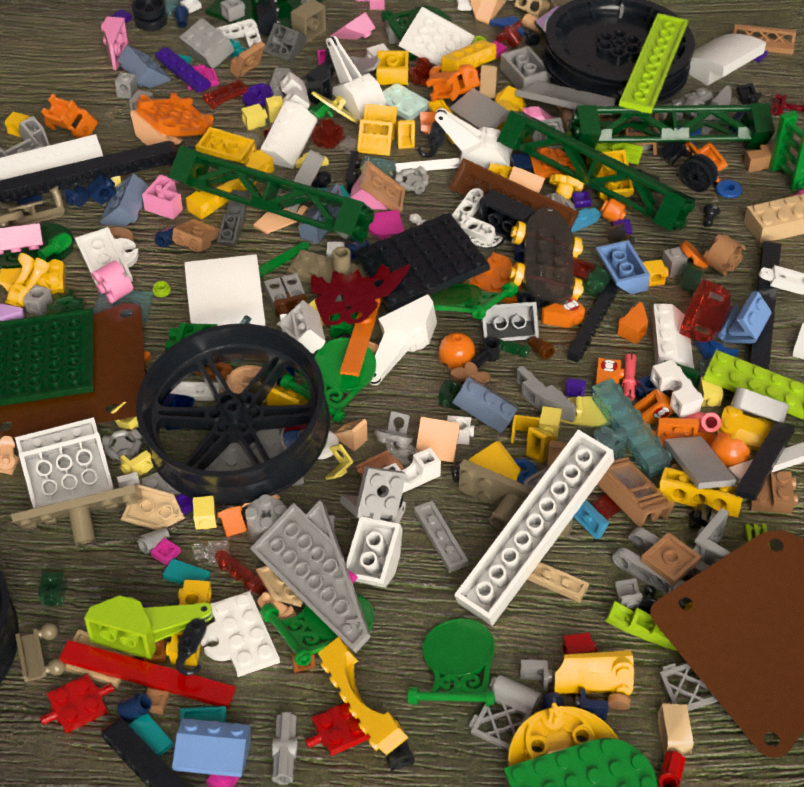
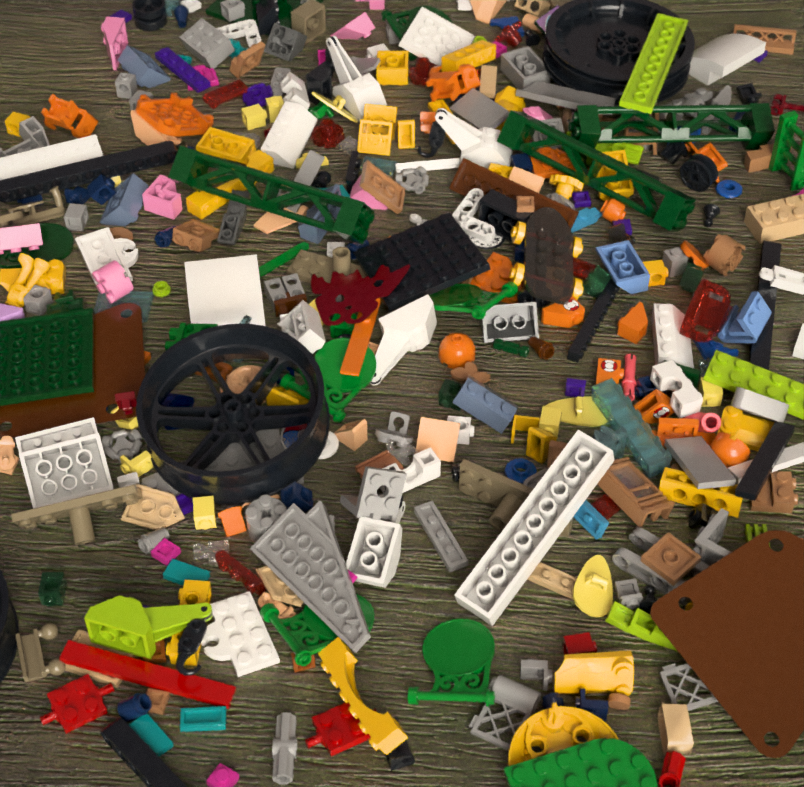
green arm [37,232,72,260] -> none
white tile [165,382,221,401] -> none
medium blue slope [172,719,251,777] -> none
light yellow bracket [325,444,353,480] -> none
dark pink tile [368,210,404,239] -> none
light aqua plate [382,83,430,120] -> none
yellow tile [468,441,521,481] -> none
black axle [471,337,500,367] -> none
light grey slope [516,366,576,422] -> none
none -> light grey brick [64,203,89,231]
none -> dark red tile [115,391,137,415]
none -> dark blue brick [281,481,313,513]
none -> medium nougat tile [516,196,535,212]
none -> light yellow shield [573,555,613,618]

